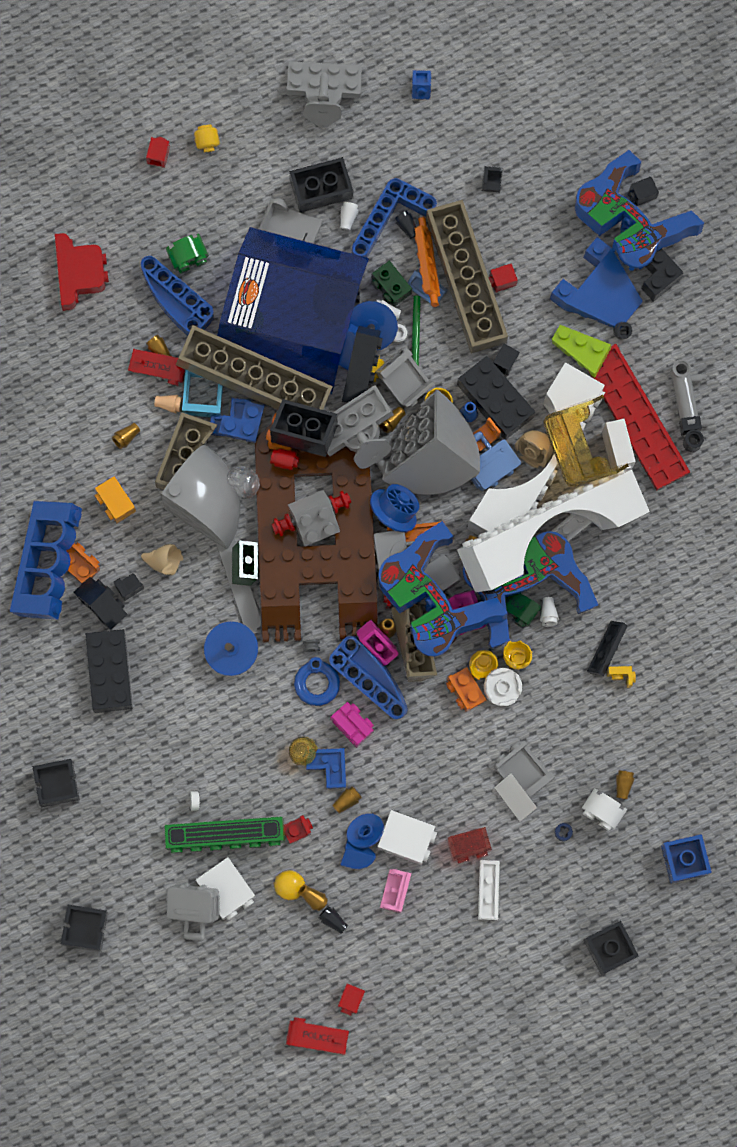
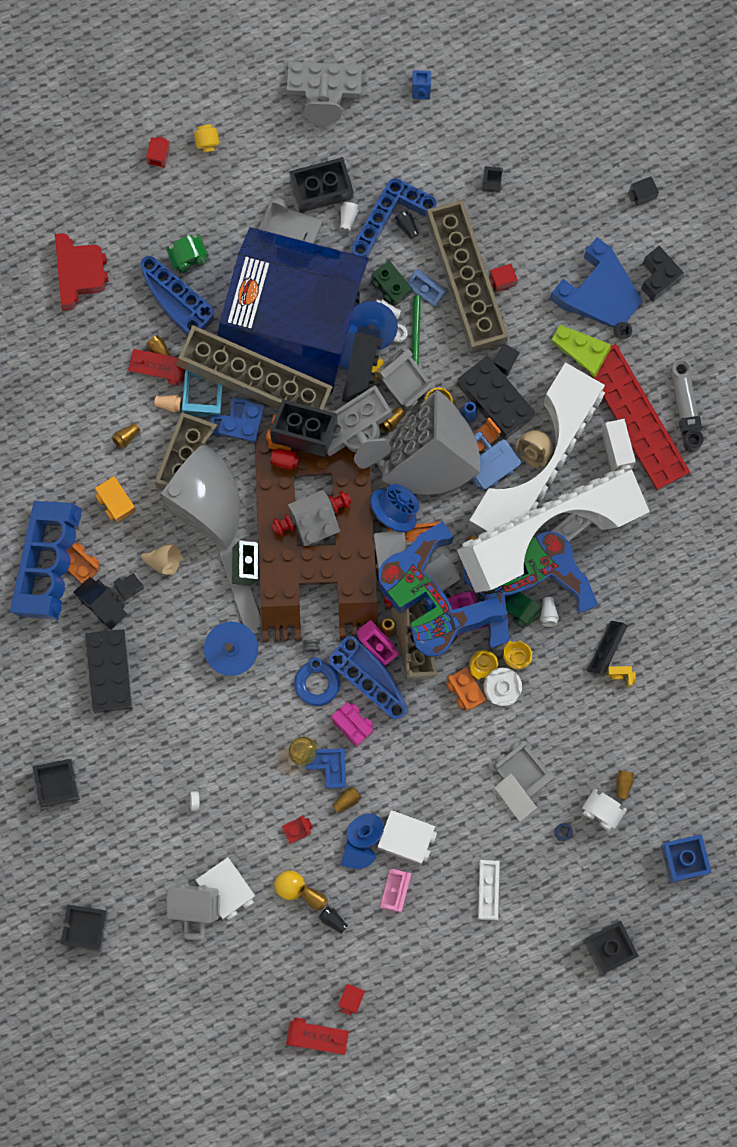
brick [165,817,285,854] -> none
clear hair [227,466,260,500] -> none
orange plate [415,217,441,307] -> none
clear red brick [446,827,492,864] -> none
clear yellow windscreen [544,394,629,487] -> none
blue animal [575,150,704,271] -> none

